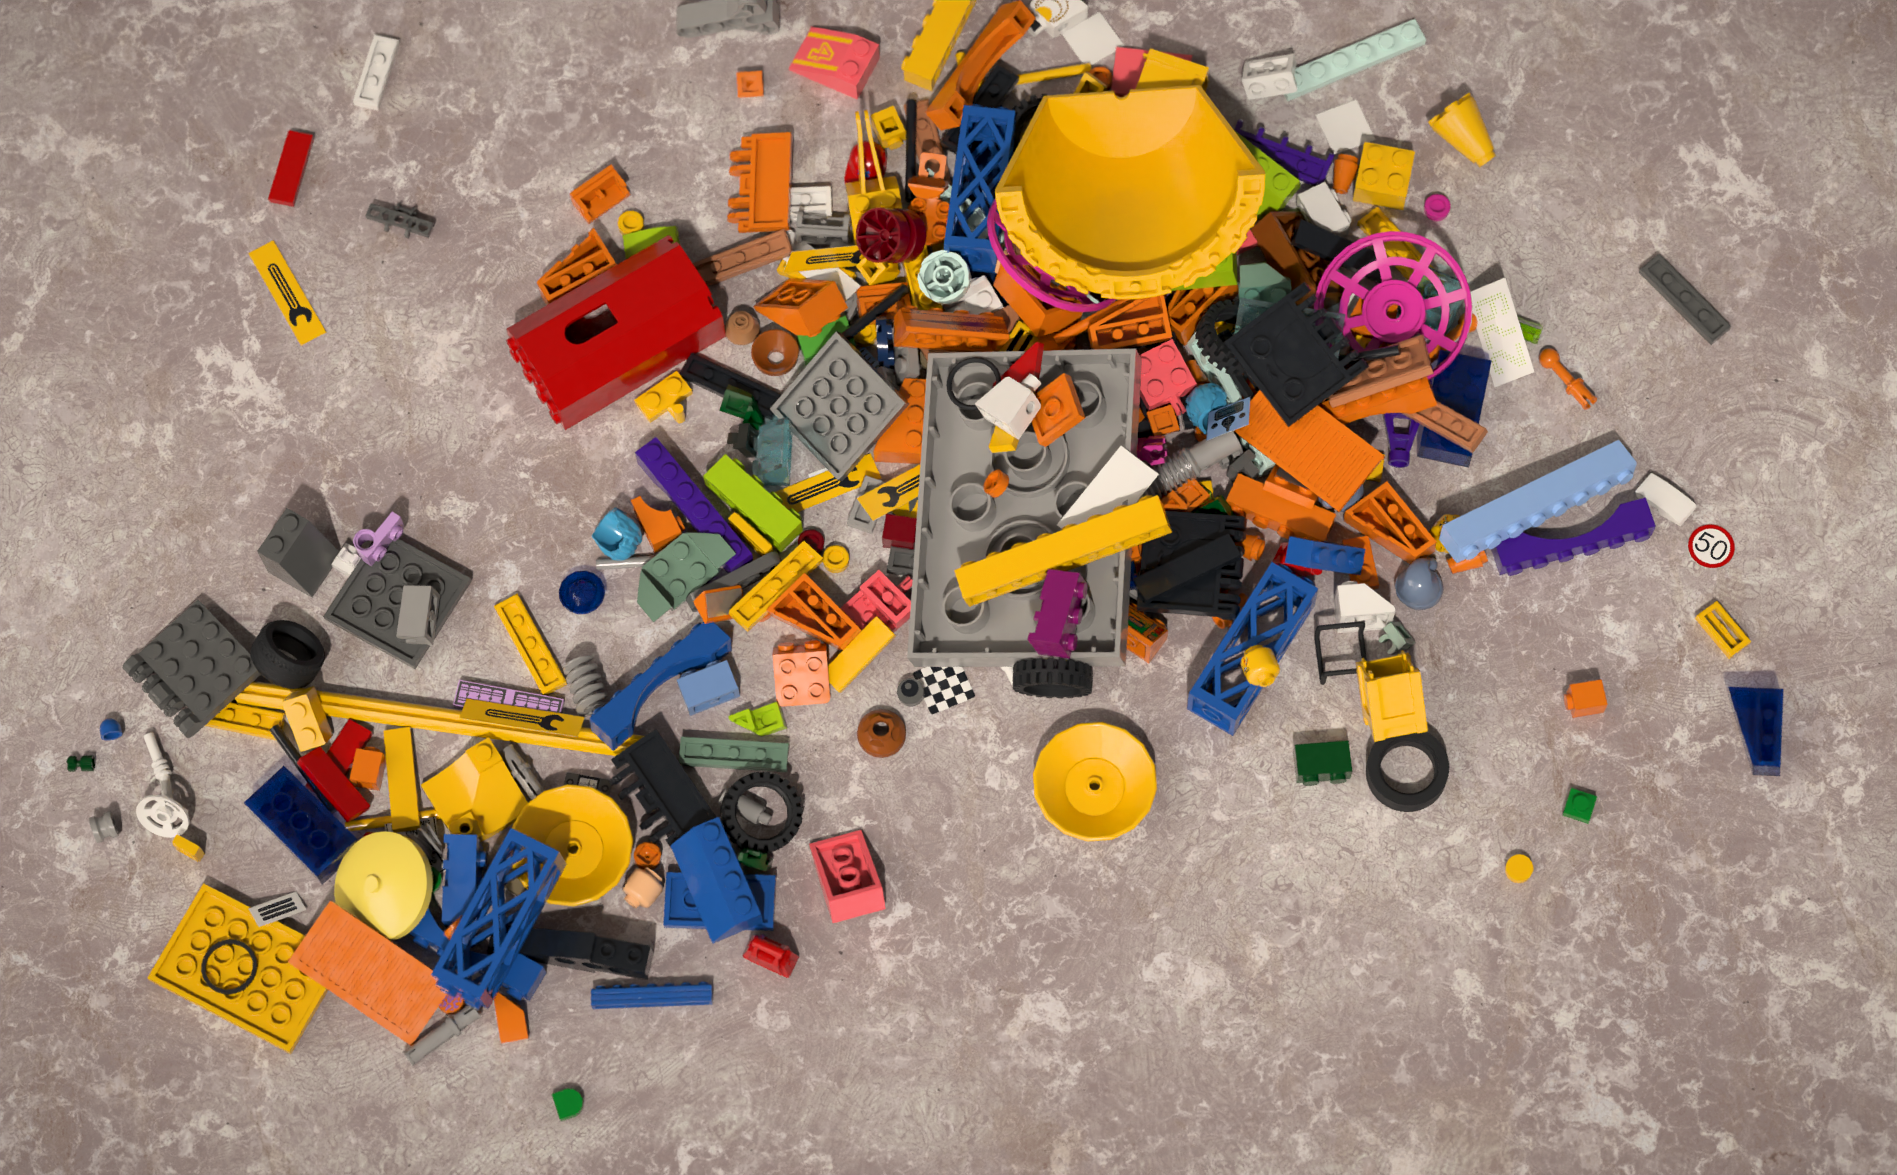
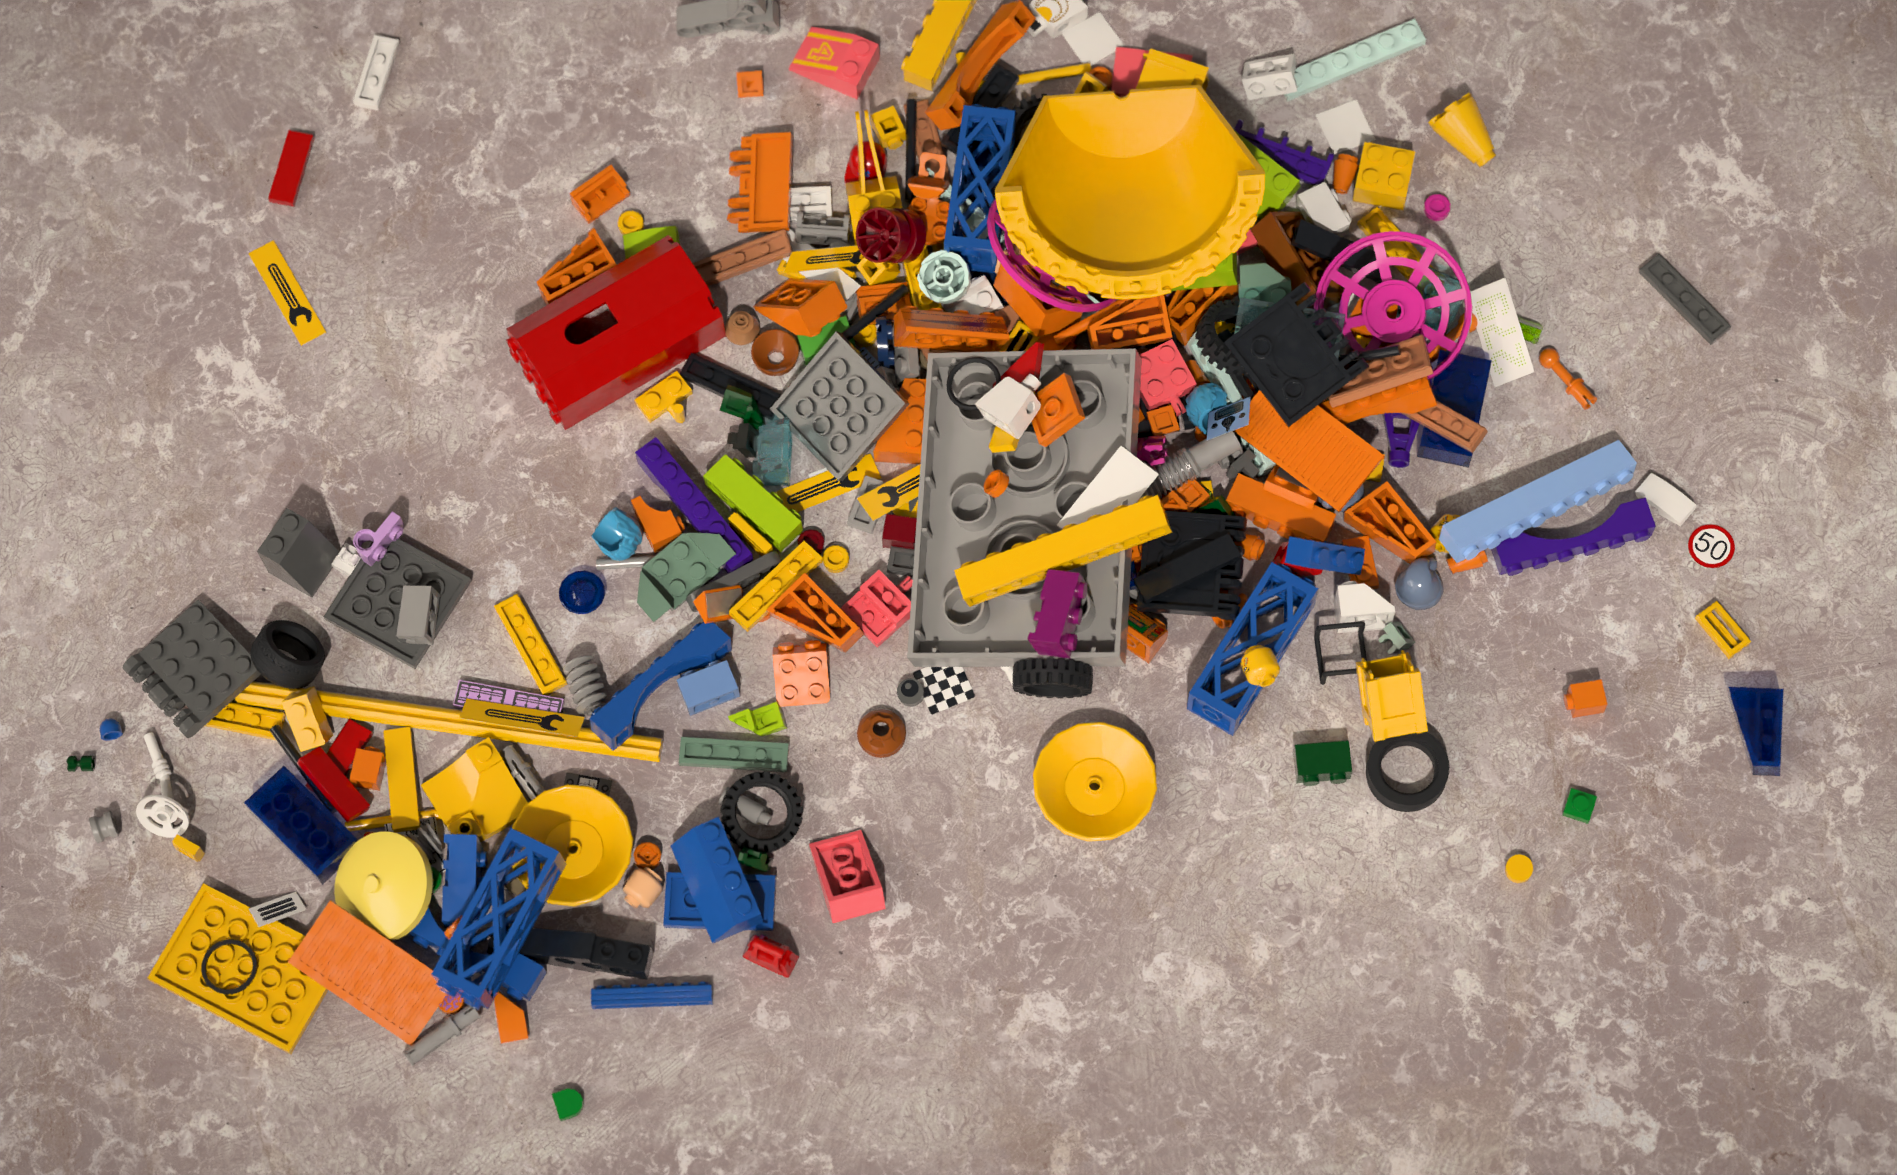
dark grey piece [365,202,434,239] -> none
black hinge [609,729,717,850] -> none
yellow tile [828,616,897,693] -> none

